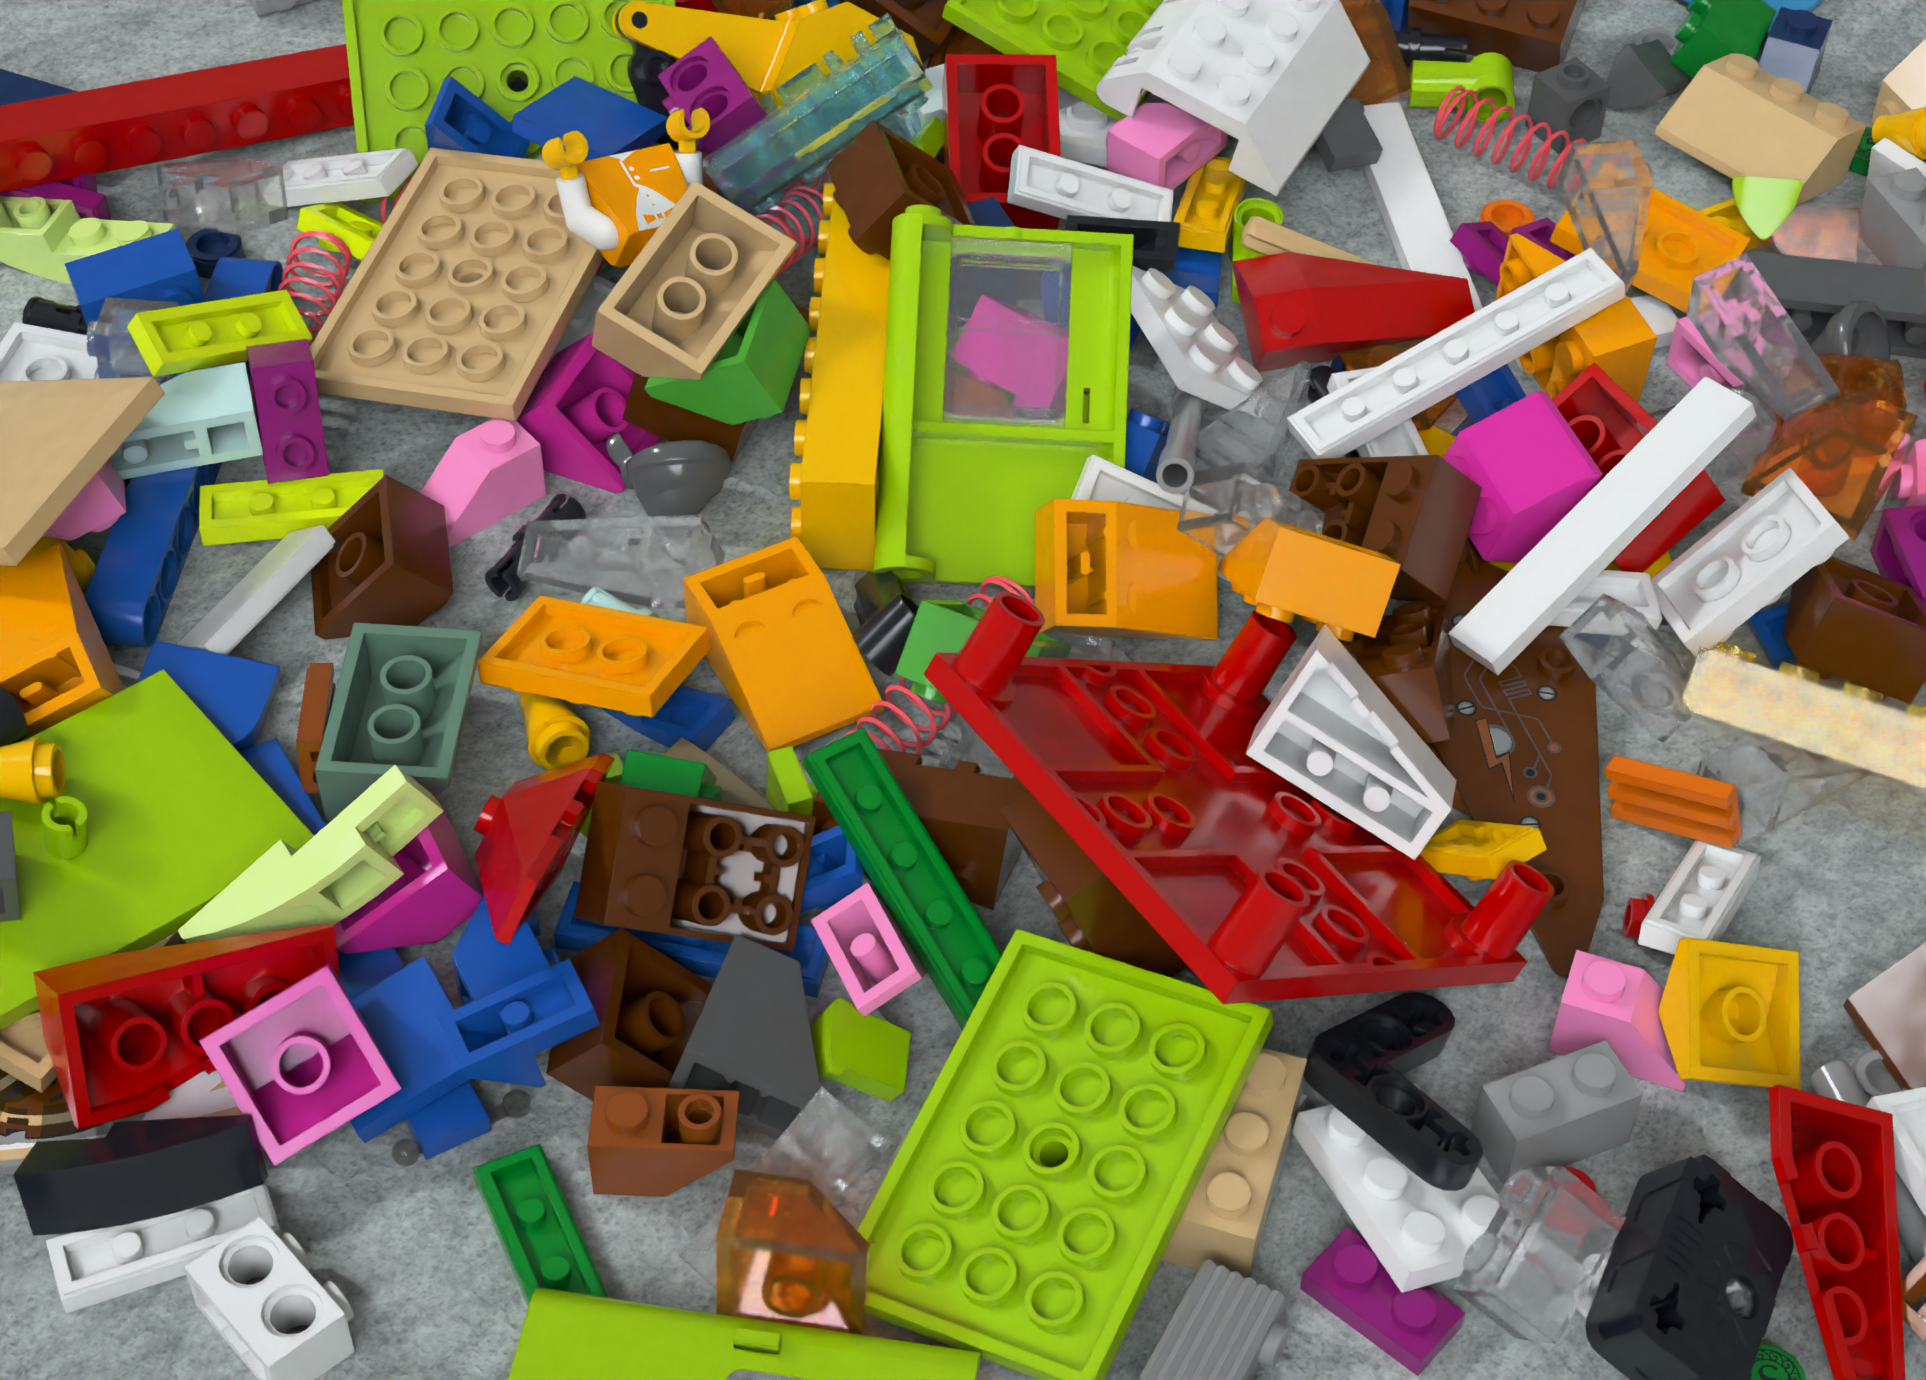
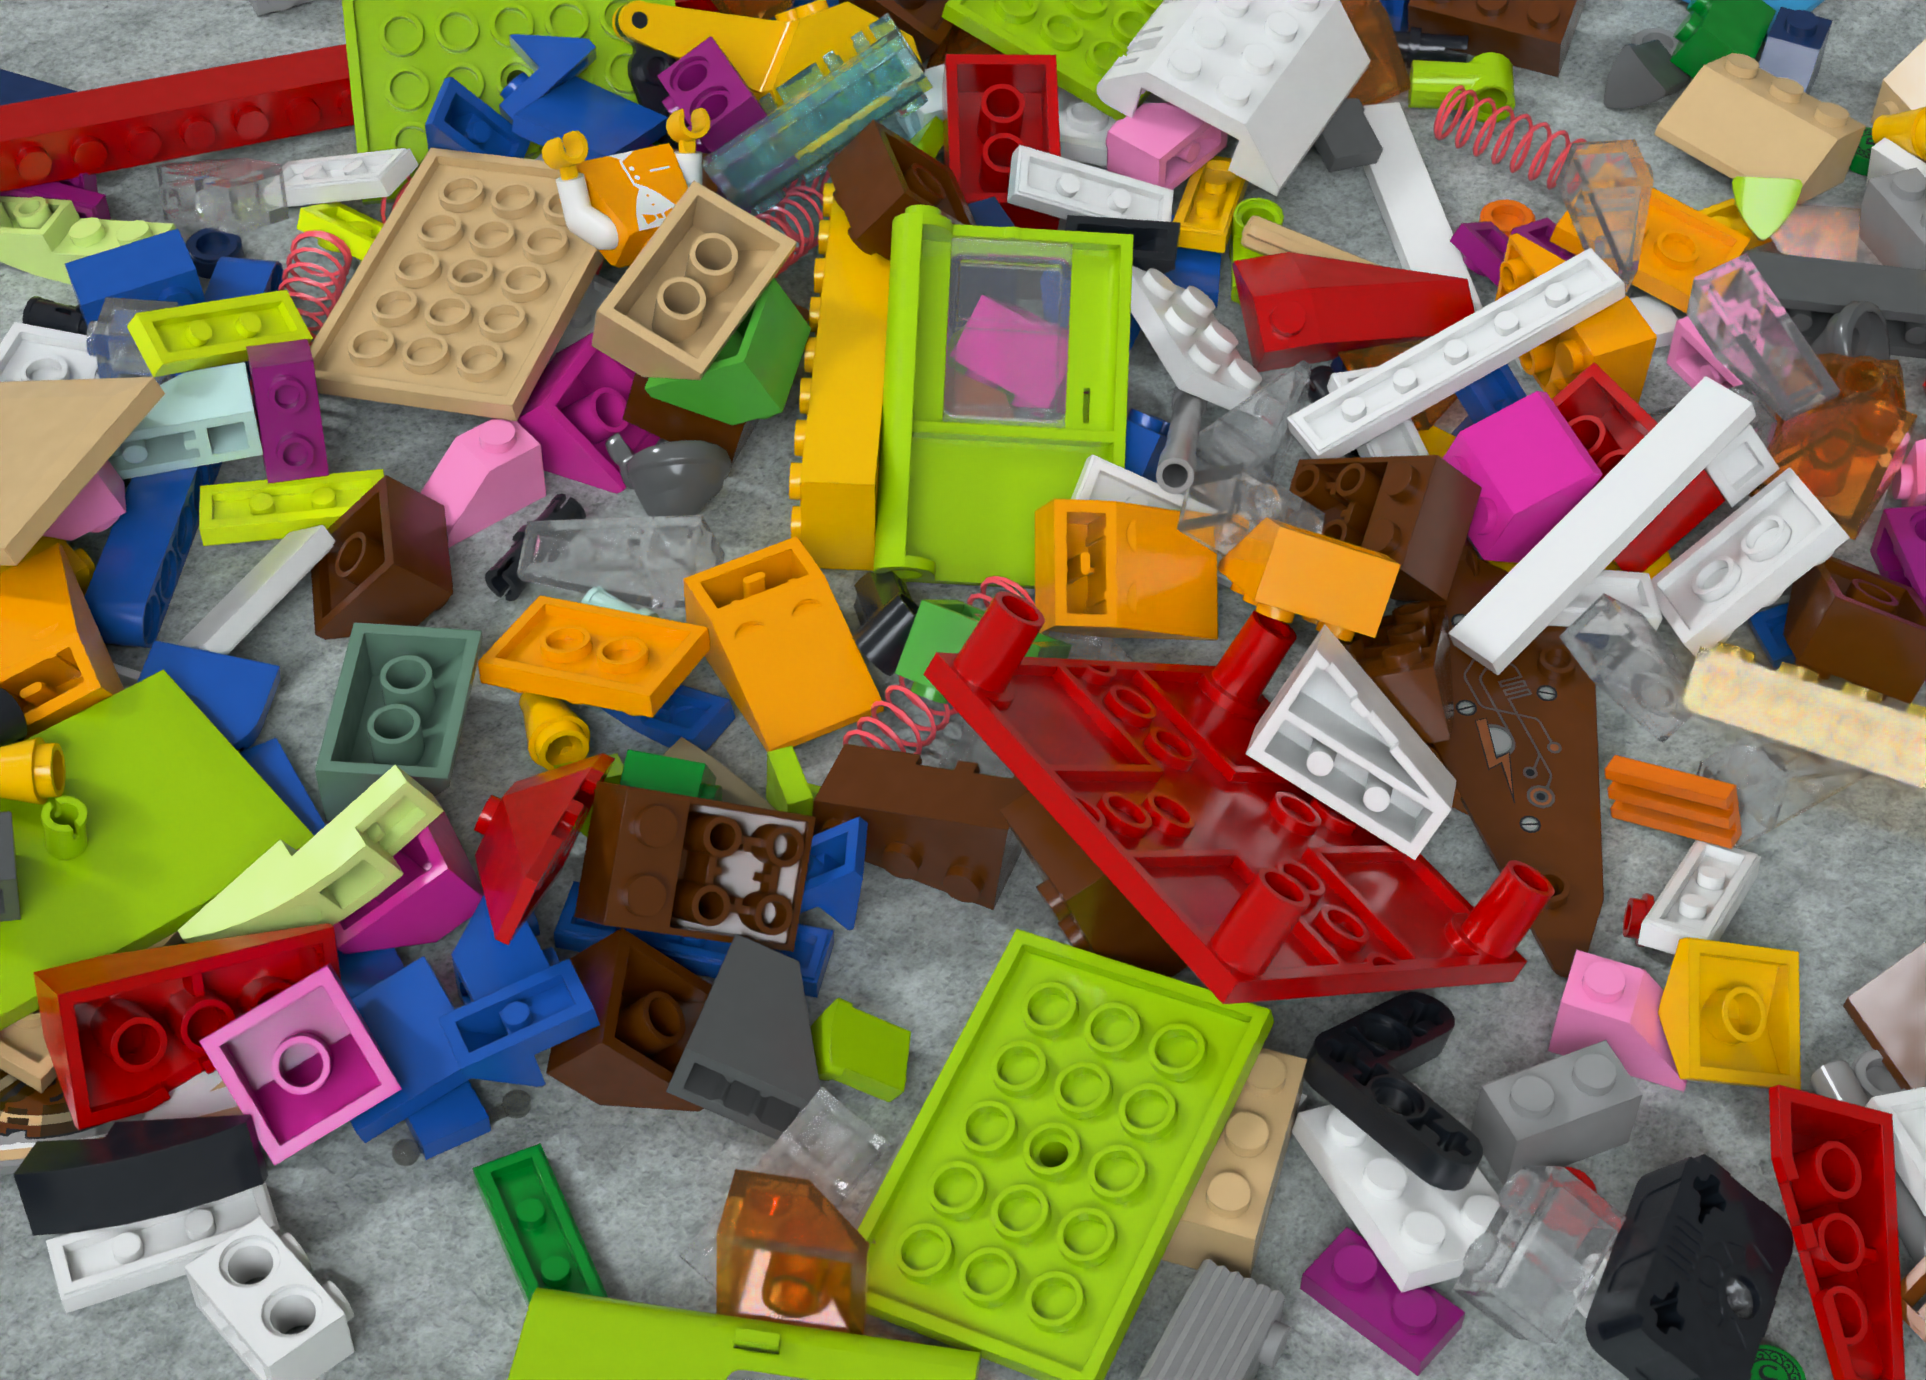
dark orange tile [296,663,336,794] -> none
dark orange slope [587,1086,740,1197] -> none
green tile [802,727,1002,1031] -> none
bright pink slope [811,882,927,1017] -> none
yellow plate [1420,819,1547,881] -> none
dark grey brick [1525,57,1611,154] -> none
none -> blue slope [499,34,596,125]
none -> white panel [1704,424,1780,507]

